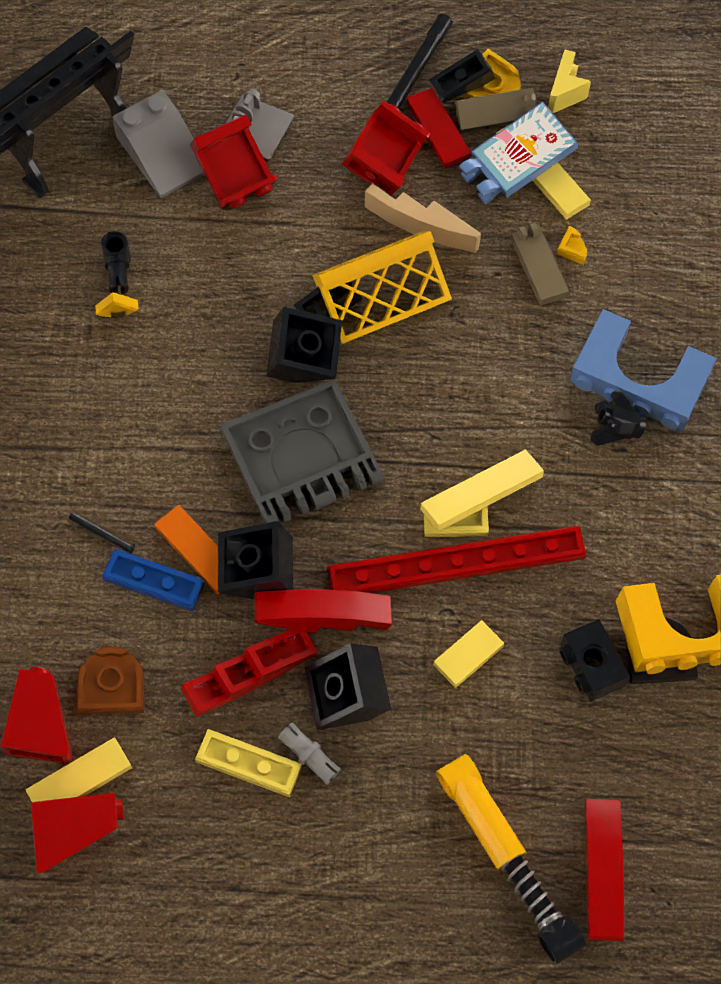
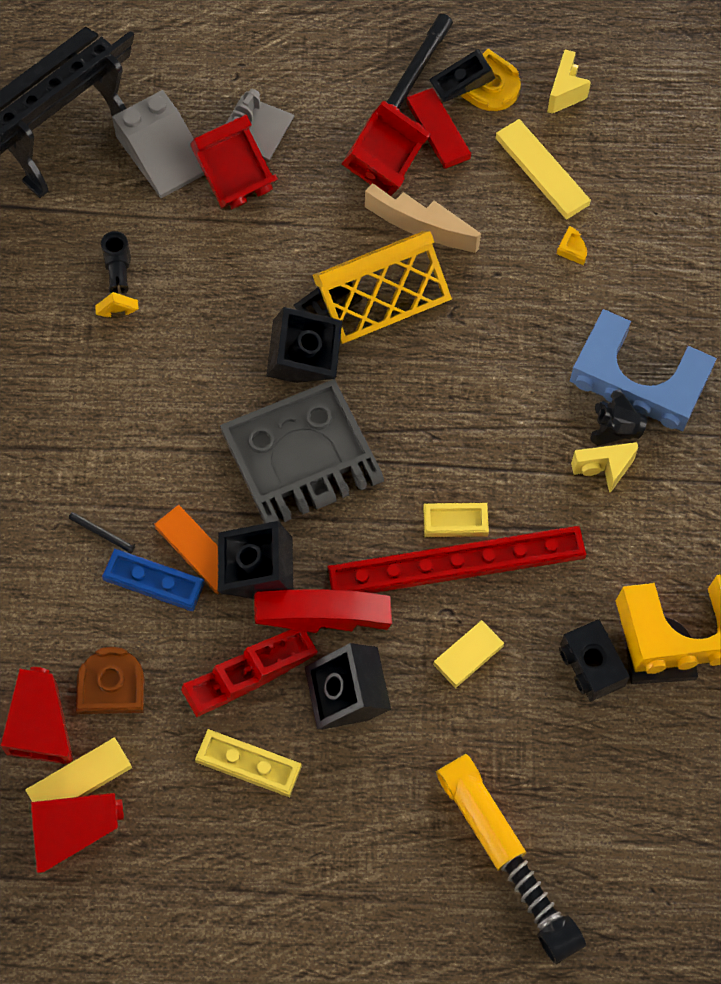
light grey pin [278,722,341,785] -> none
light yellow tile [420,449,544,531] -> none
dark tan hinge [455,88,537,130] -> none
tile [459,102,578,205] -> none
dark tan hinge [511,223,569,306] -> none
red slope [585,799,624,942] -> none
none -> light yellow slope [571,442,638,492]

